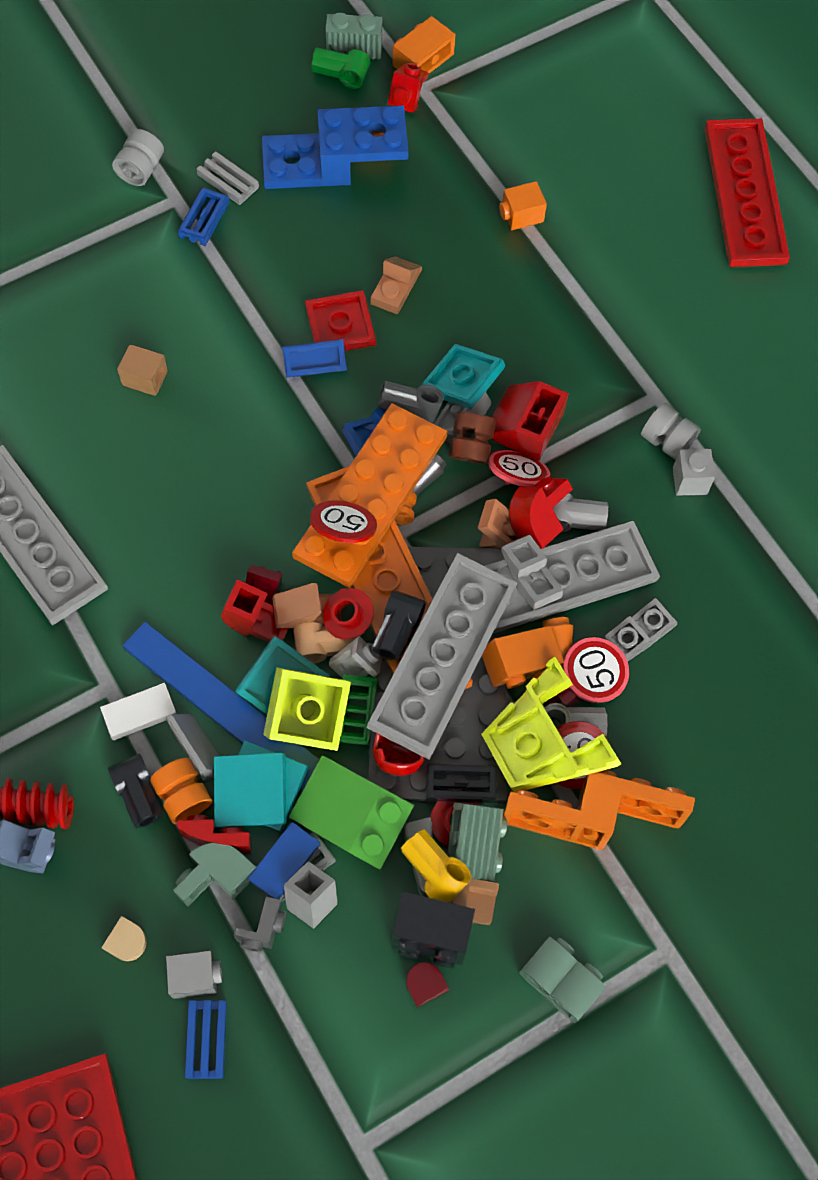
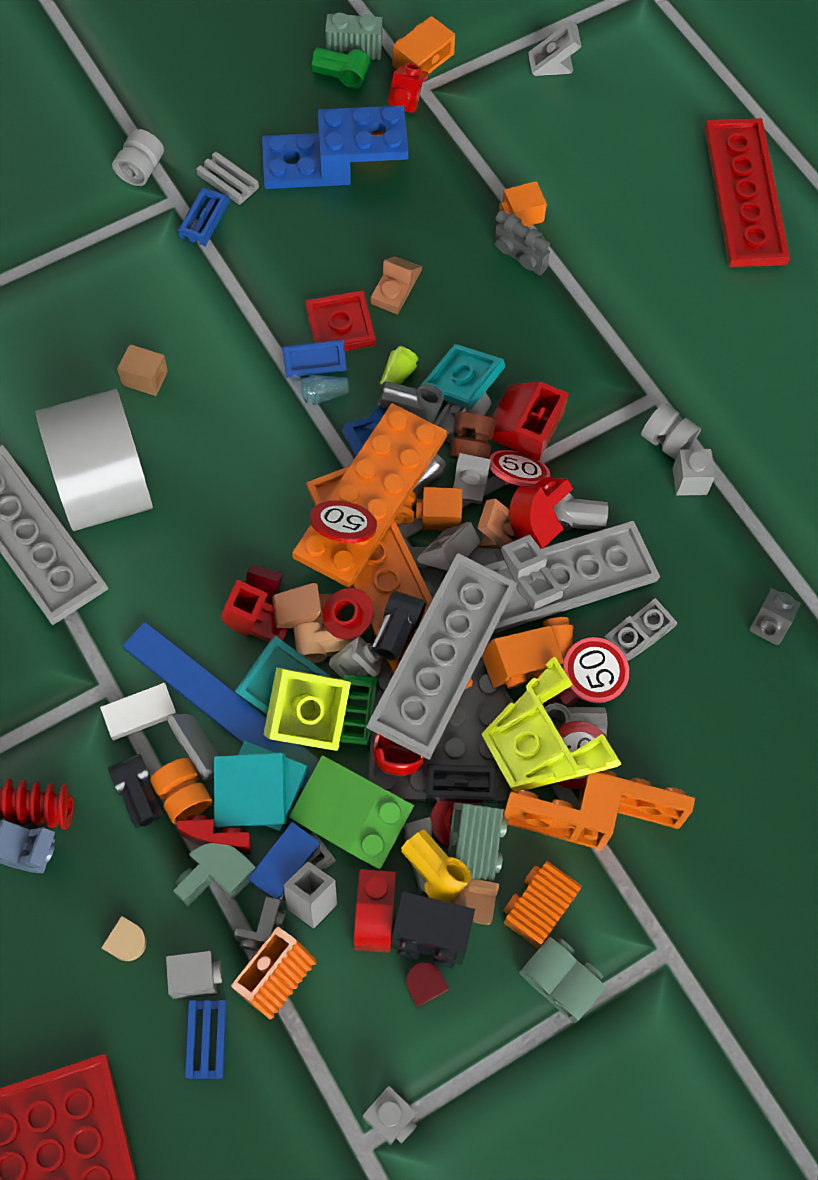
none -> light grey wheel [35,389,153,531]
none -> orange brick [230,926,316,1019]
none -> clear light blue cone [302,374,349,405]
none -> red brick [354,869,396,953]
none -> light grey brick [363,1086,417,1145]
none -> lime cone [379,346,418,387]
none -> orange brick [416,487,462,531]
none -> light grey slope [417,522,480,571]
none -> light grey bracket [453,453,491,504]
none -> dark grey plate [494,210,550,276]
none -> orange brick [503,861,582,949]
none -> light grey slope [528,20,582,76]
none -> flat silver bracket [750,588,801,645]

